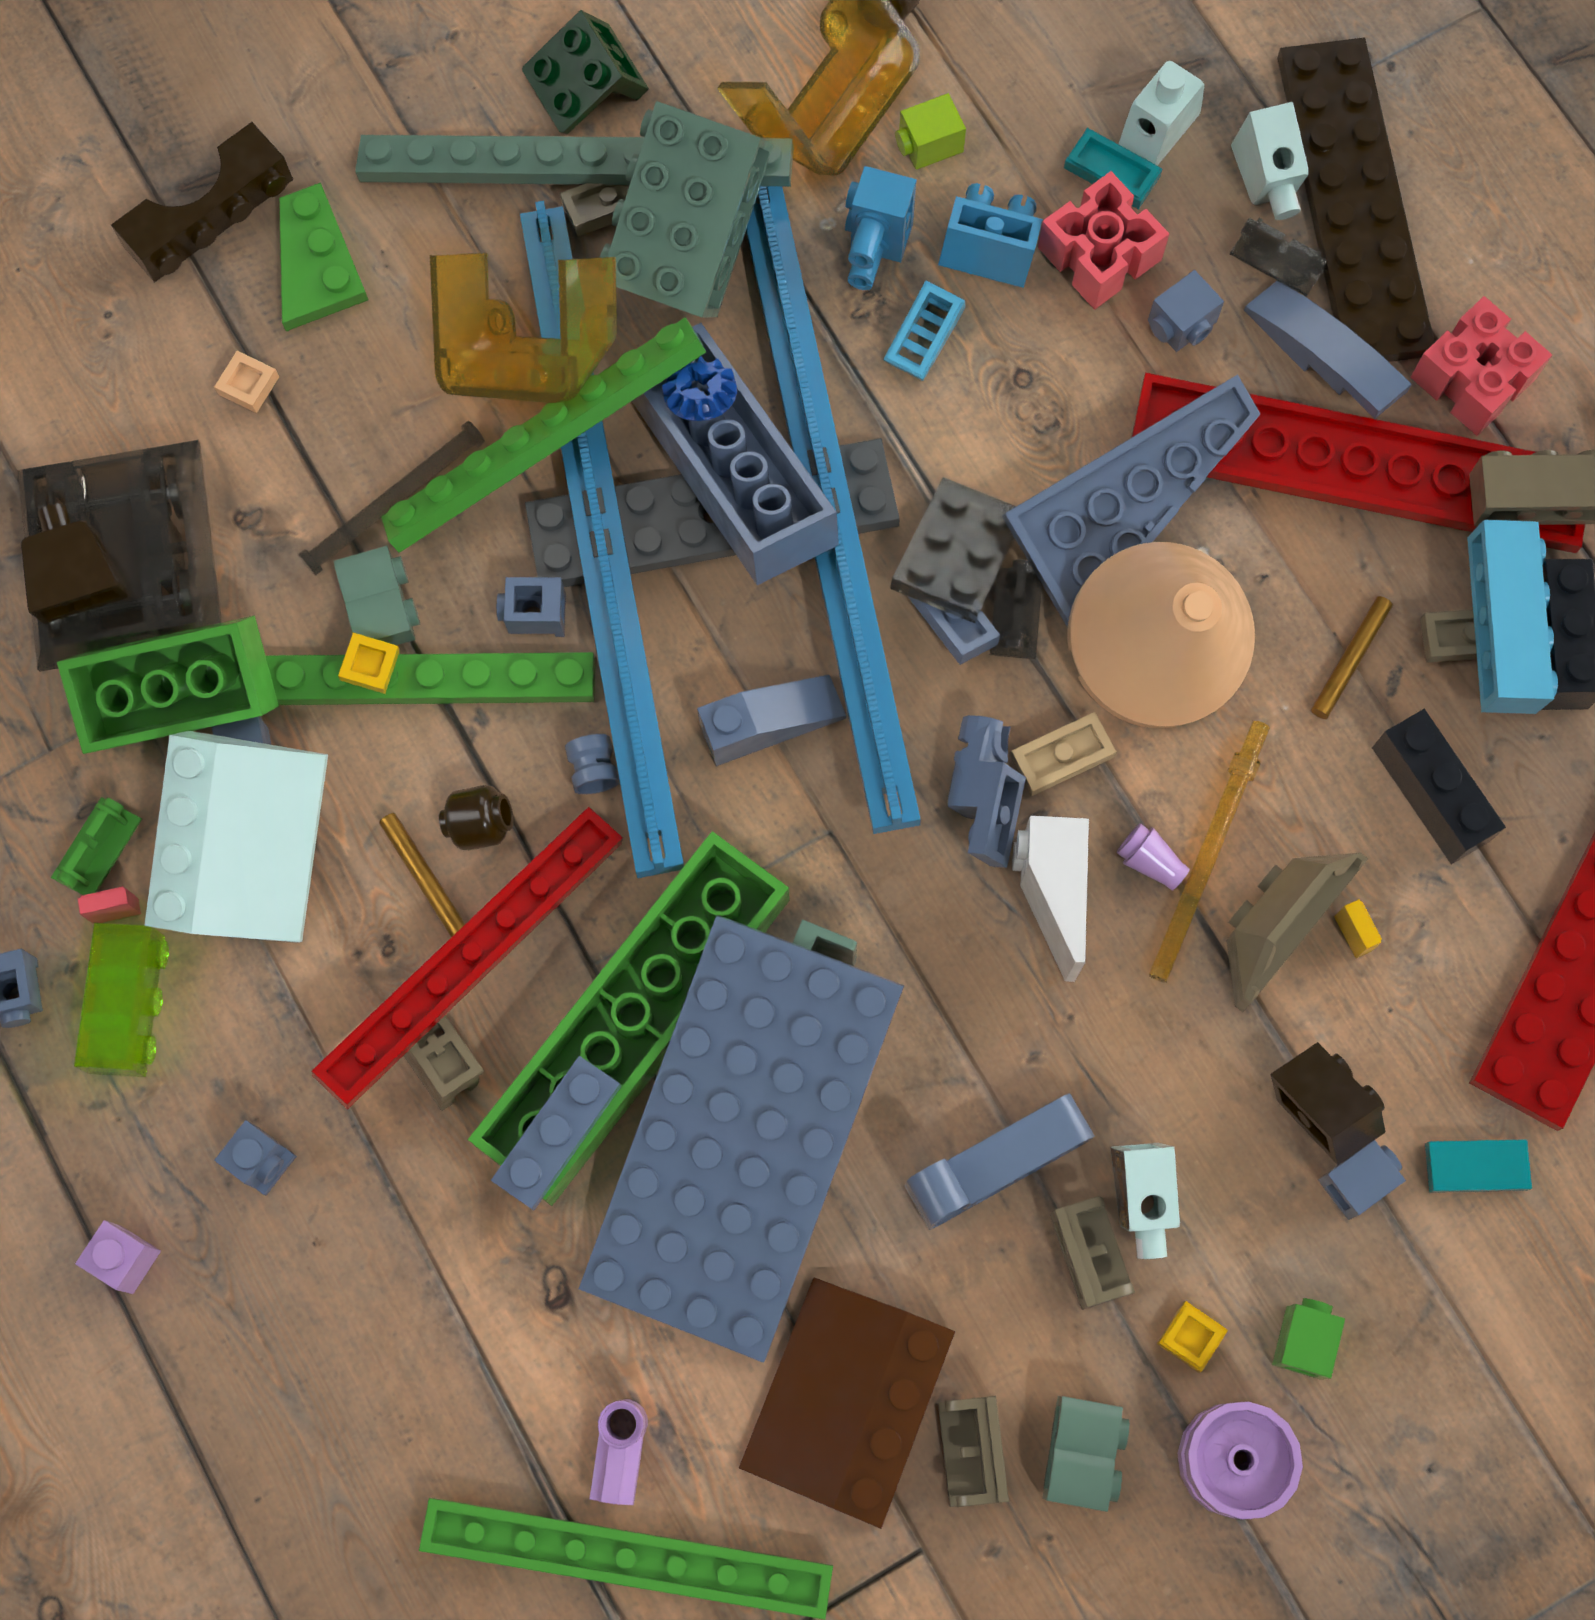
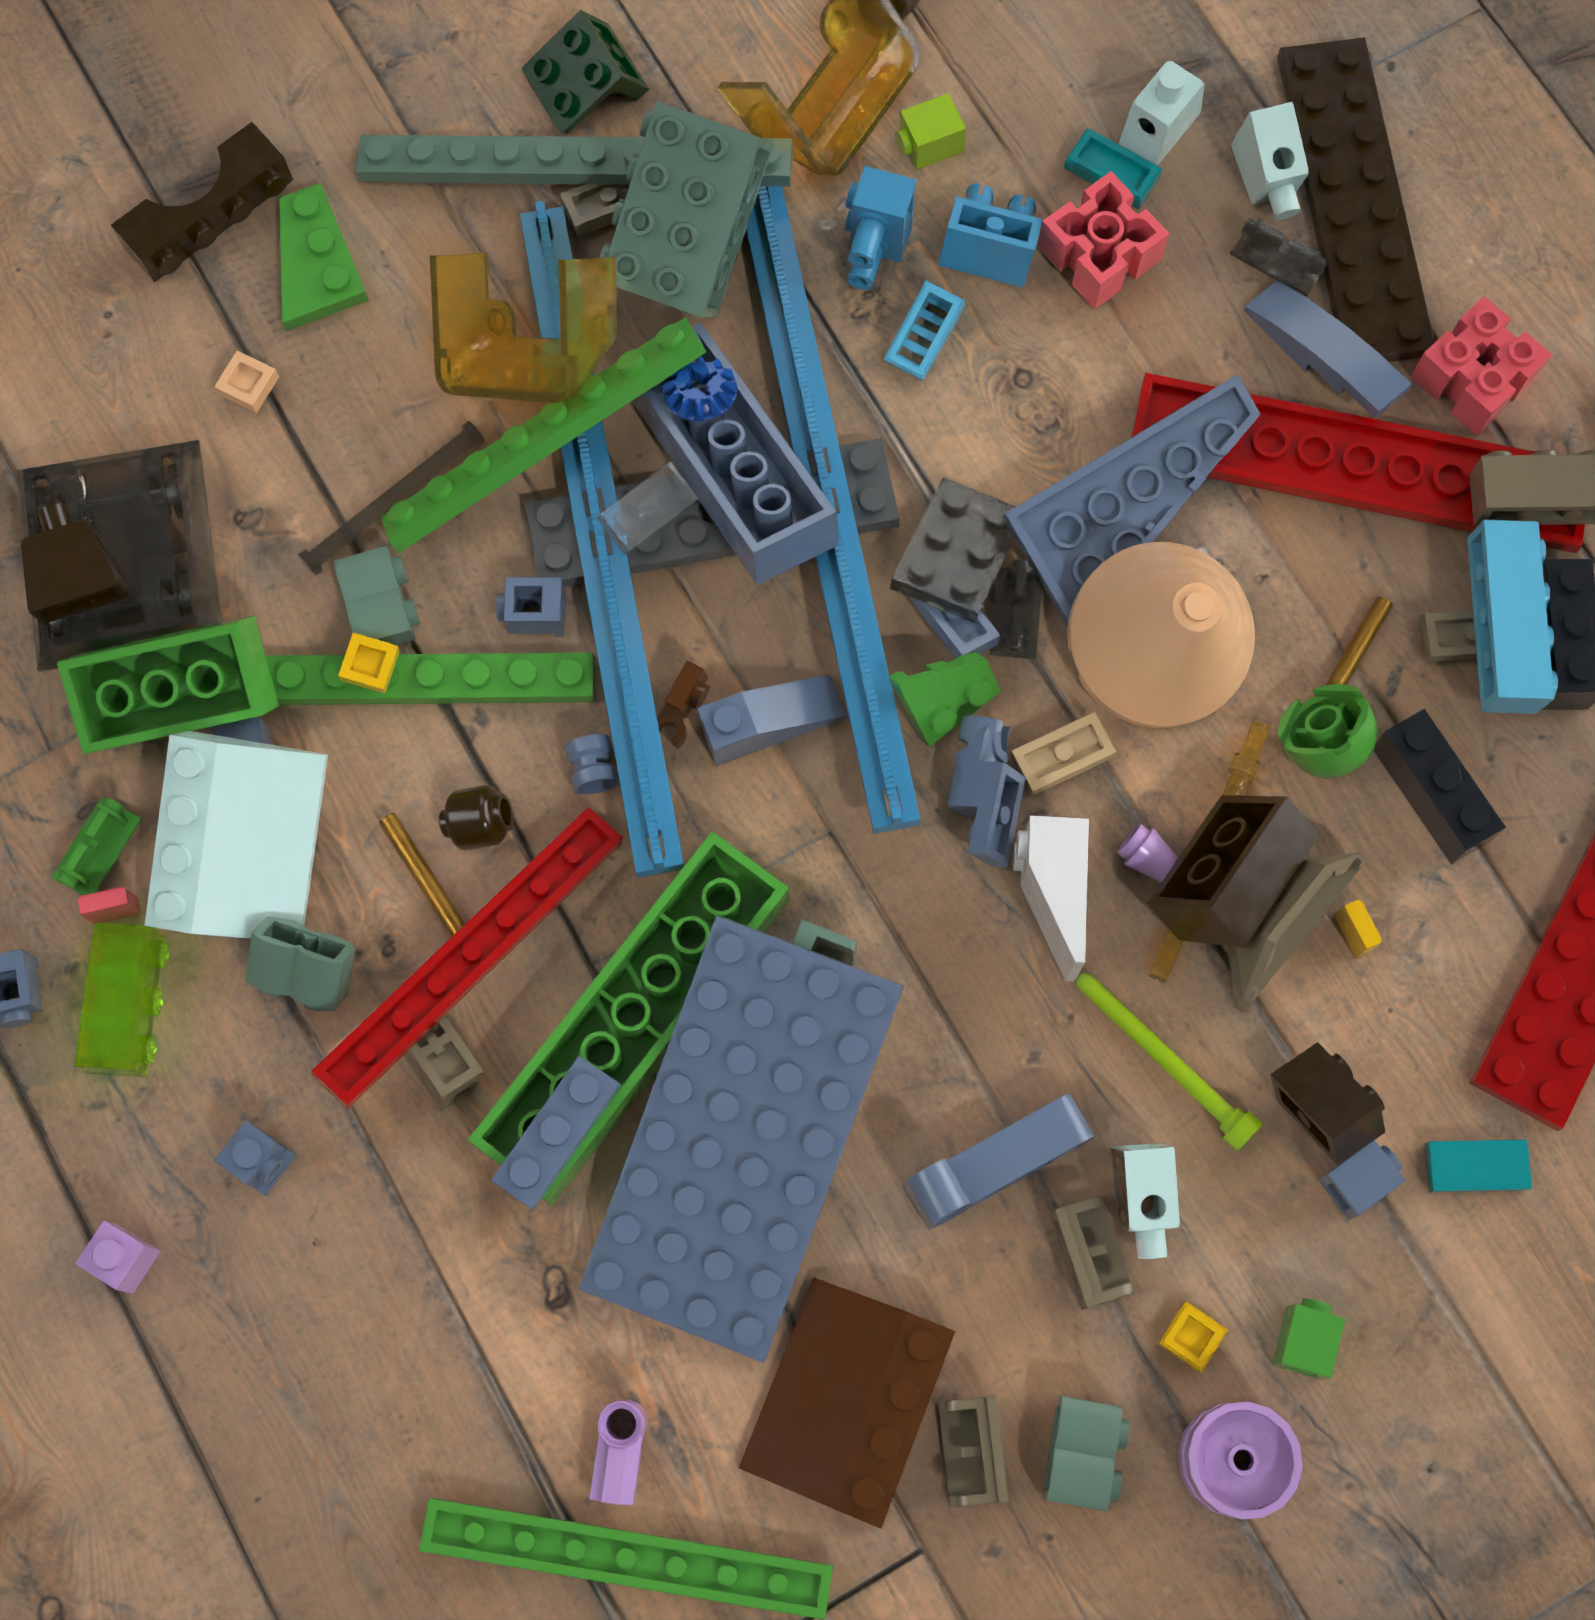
sand blue brick [1148,270,1224,352] -> none
none -> sand green brick [245,917,356,1011]
none -> clear plate [596,462,699,555]
none -> reddish brown plate [657,660,710,749]
none -> bright green wing [889,652,1001,747]
none -> lime piece [1076,973,1264,1152]
none -> dark brown brick [1147,795,1320,947]
none -> bright green cylinder [1277,684,1378,779]

